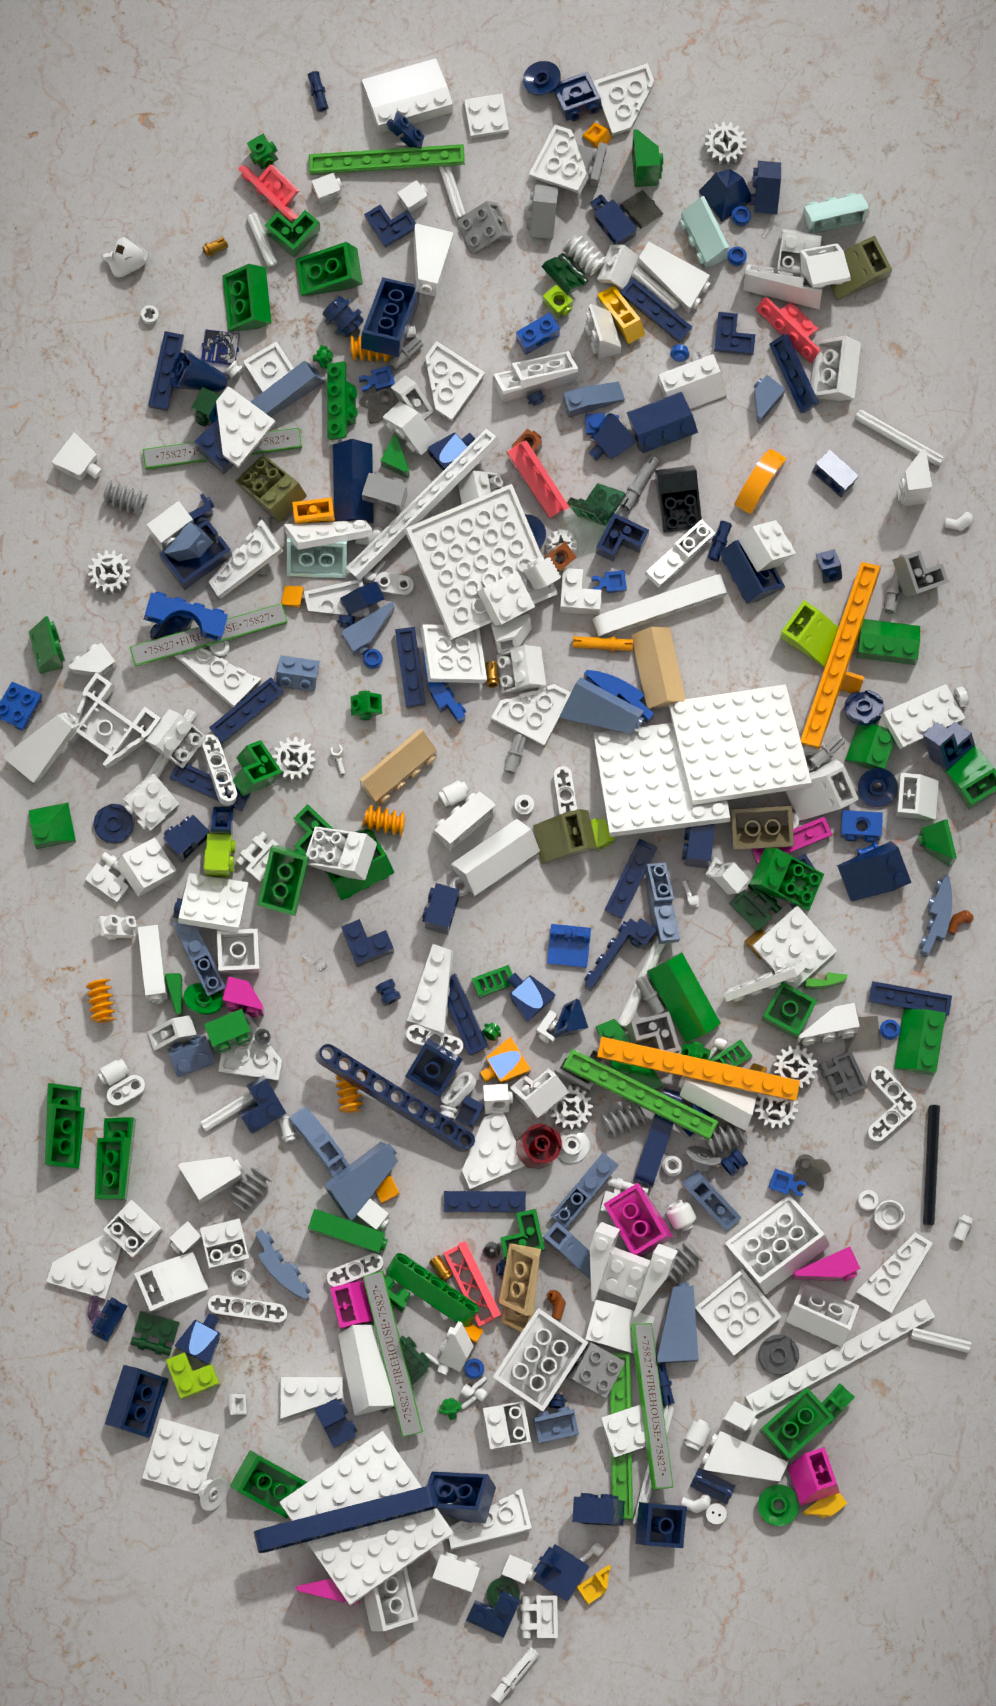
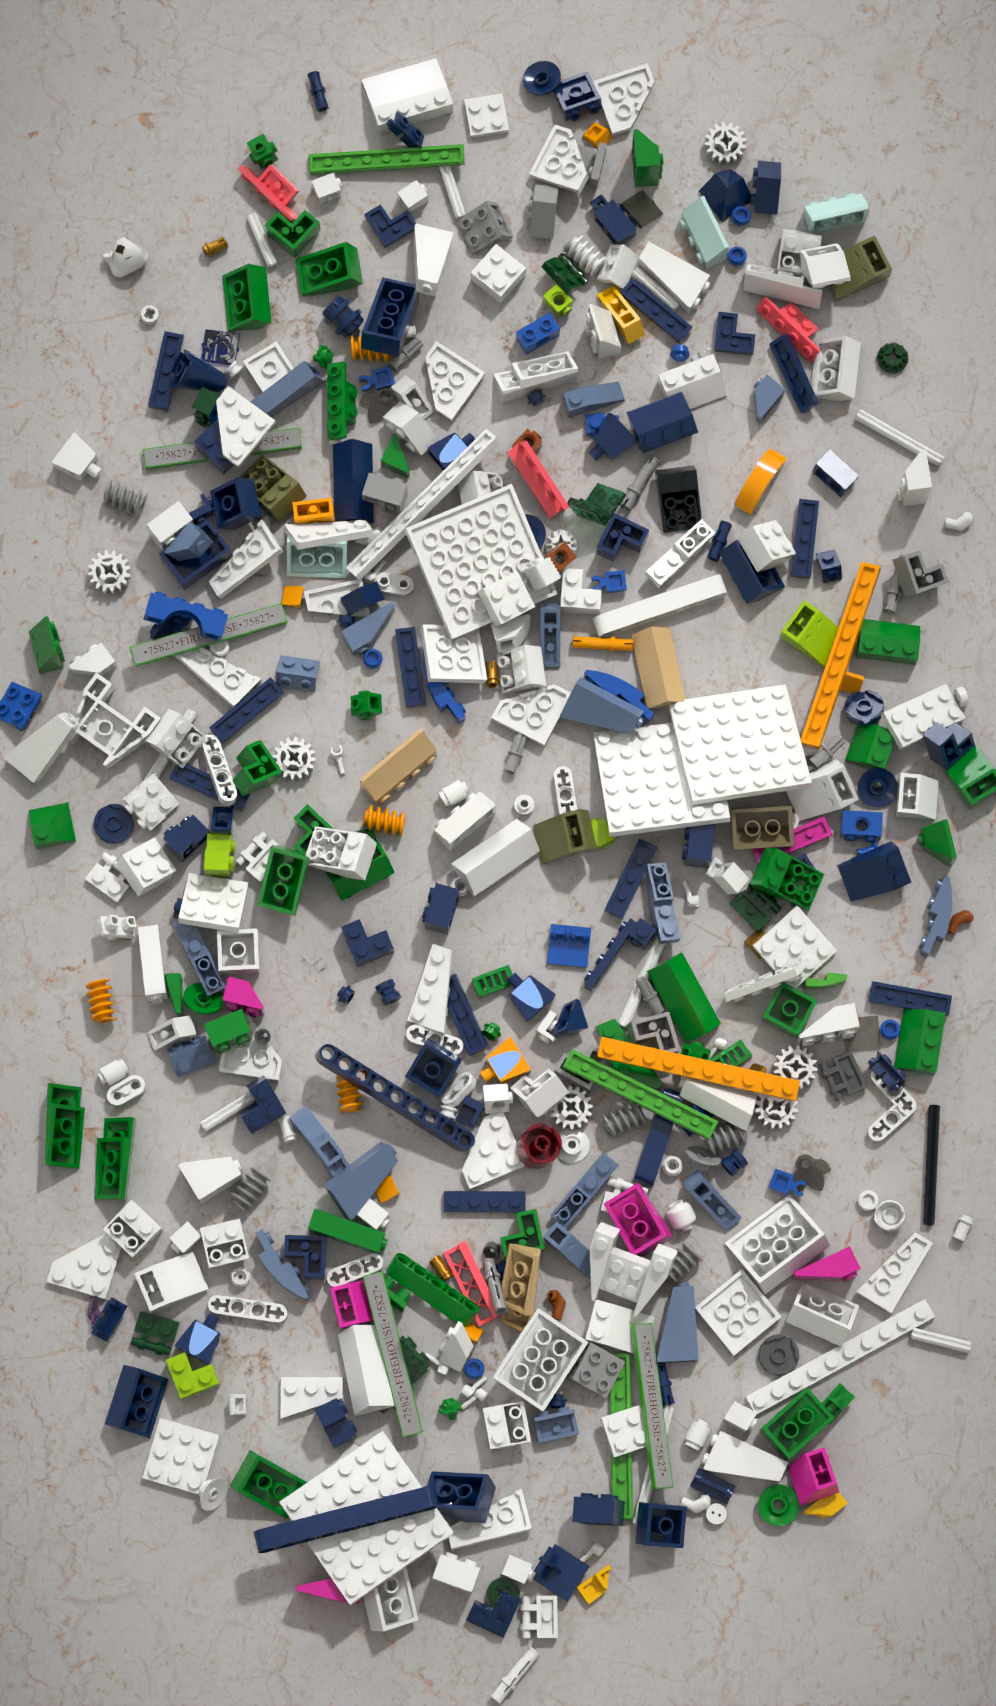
none -> dark blue brick [210,478,261,530]
none -> dark blue brick [284,1235,327,1280]
none -> dark blue plate [337,985,355,1004]
none -> white brick [471,244,526,304]
none -> light grey pin [482,1258,507,1315]
none -> sand blue slope [540,603,560,667]
none -> dark blue plate [791,499,819,579]
none -> dark blue hinge [868,1051,906,1092]
none -> dark green gear [877,342,908,373]

